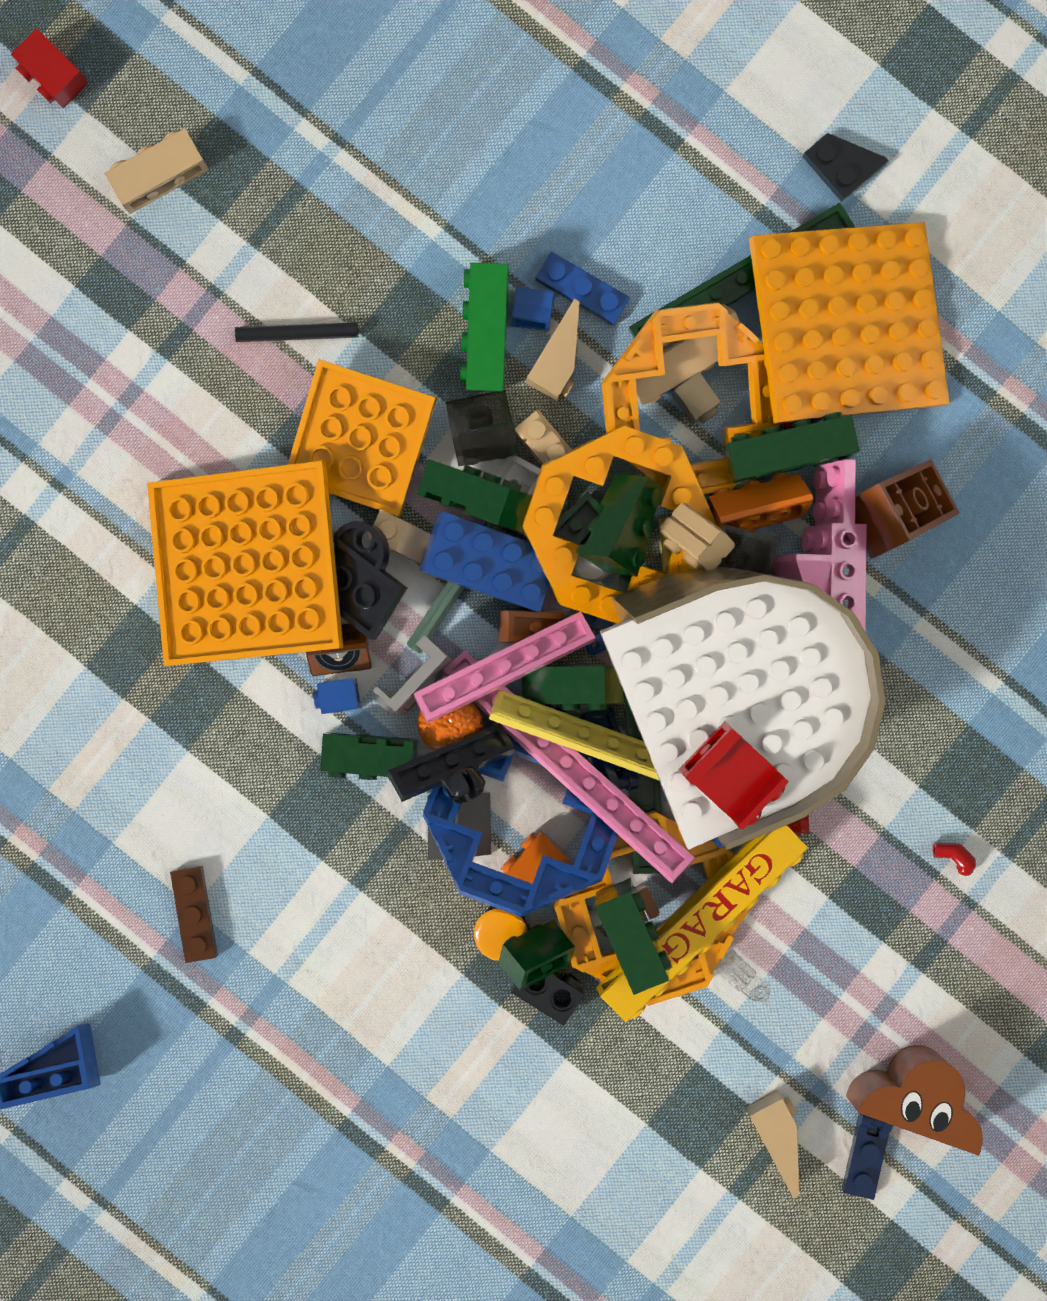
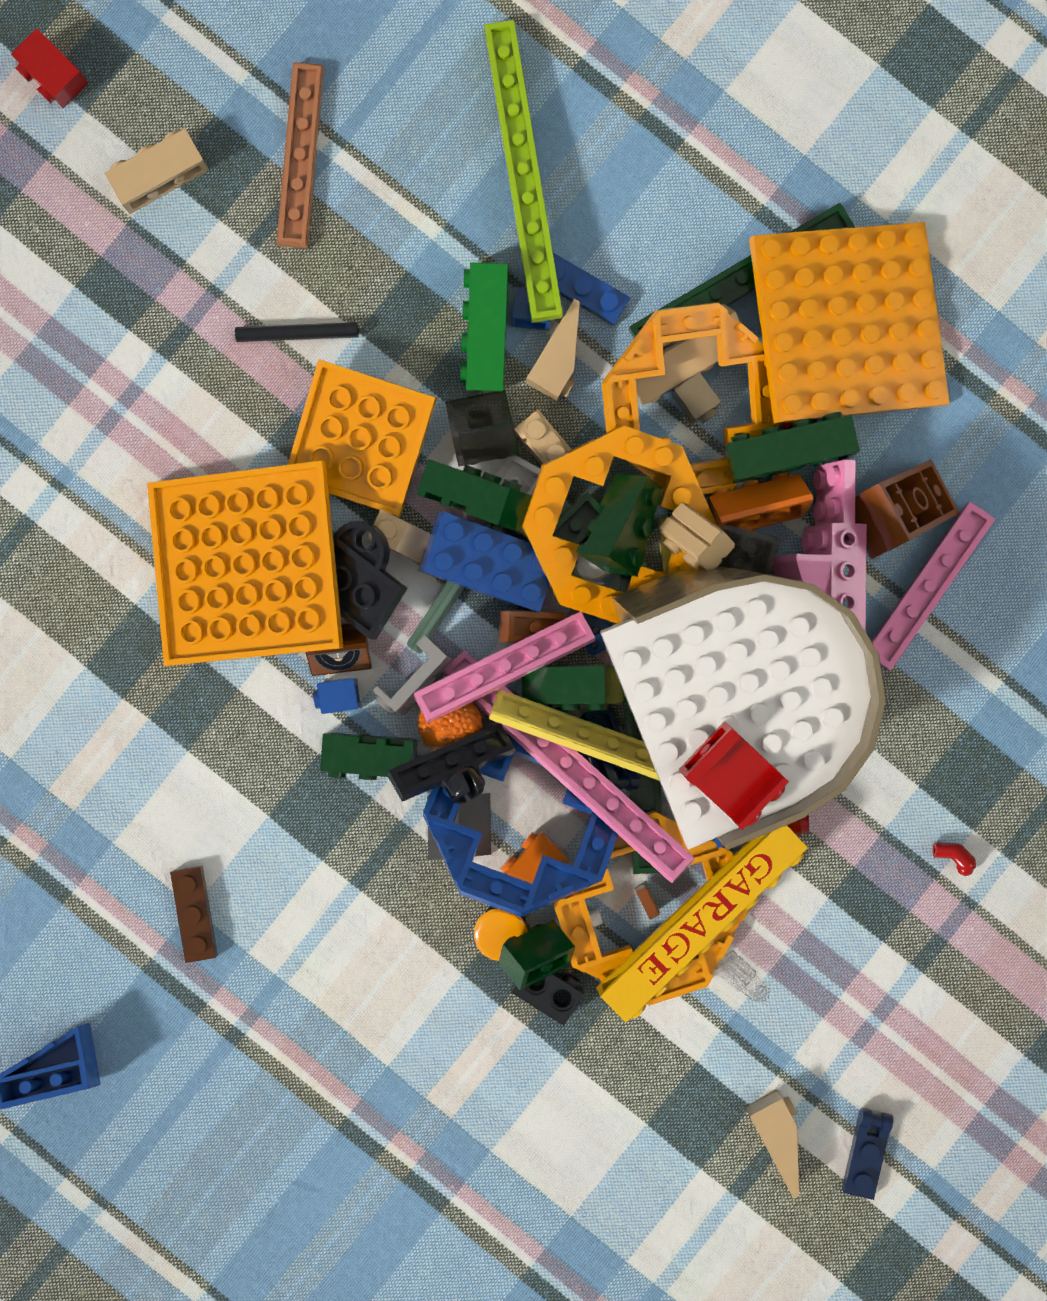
dark green wedge [595,878,673,995] -> none
black wing [802,133,889,202] -> none
dark orange brick [846,1045,983,1156] -> none
none -> nougat tile [277,62,325,249]
none -> lime plate [484,20,563,323]
none -> bright pink plate [871,501,995,670]

